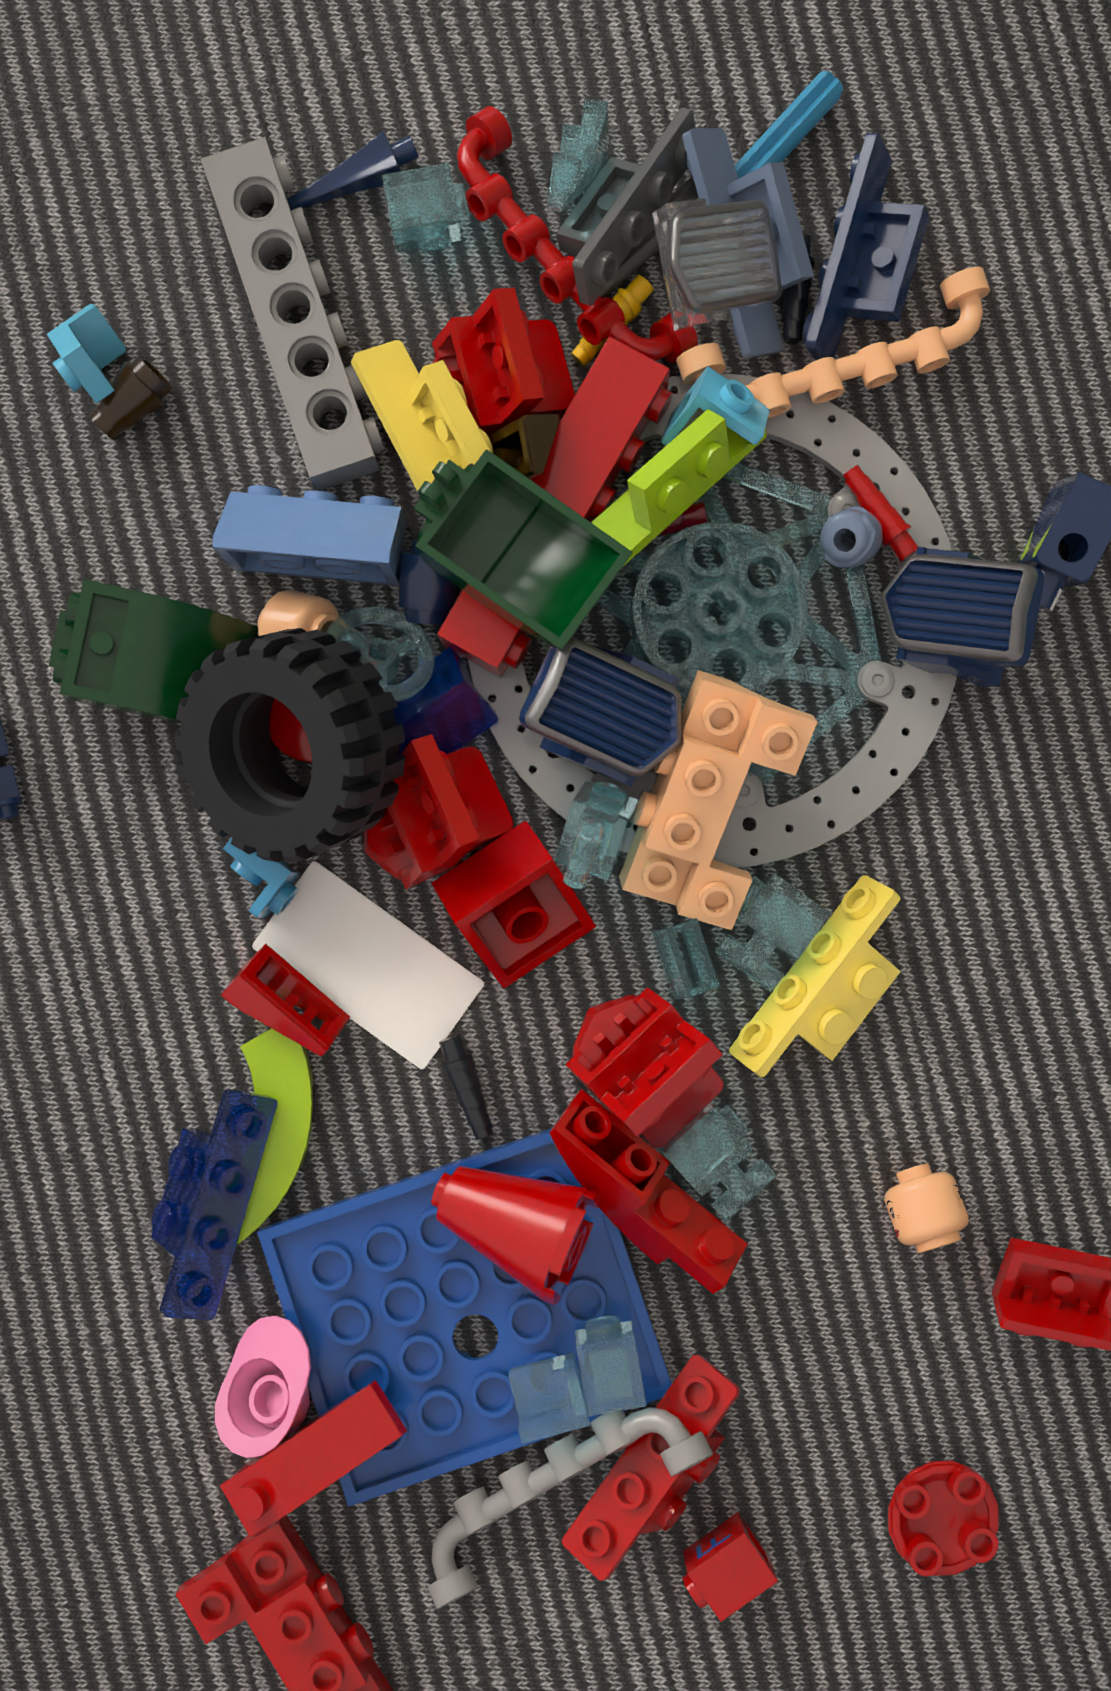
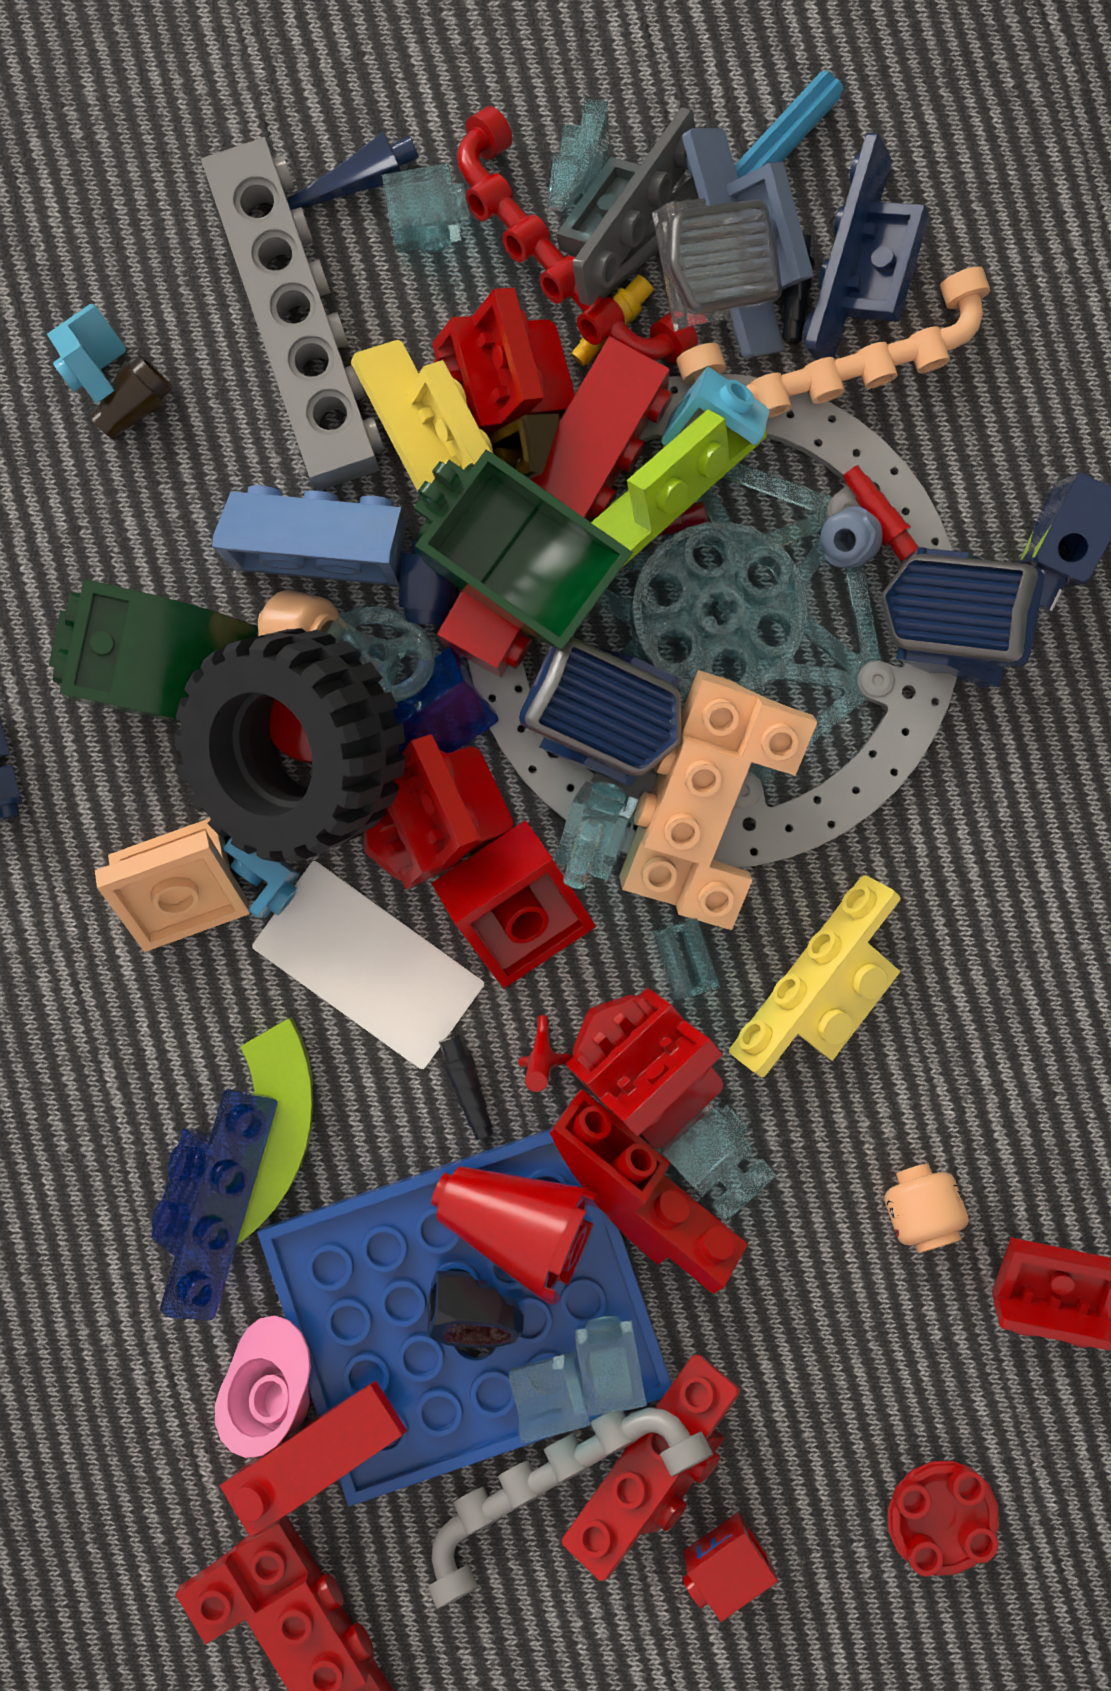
red slope [220,943,350,1056] -> none
clear light blue brick [715,873,831,992] -> none
none -> light nougat bracket [95,818,250,952]
none -> black rock [427,1271,524,1348]
none -> red bar [518,1015,572,1092]

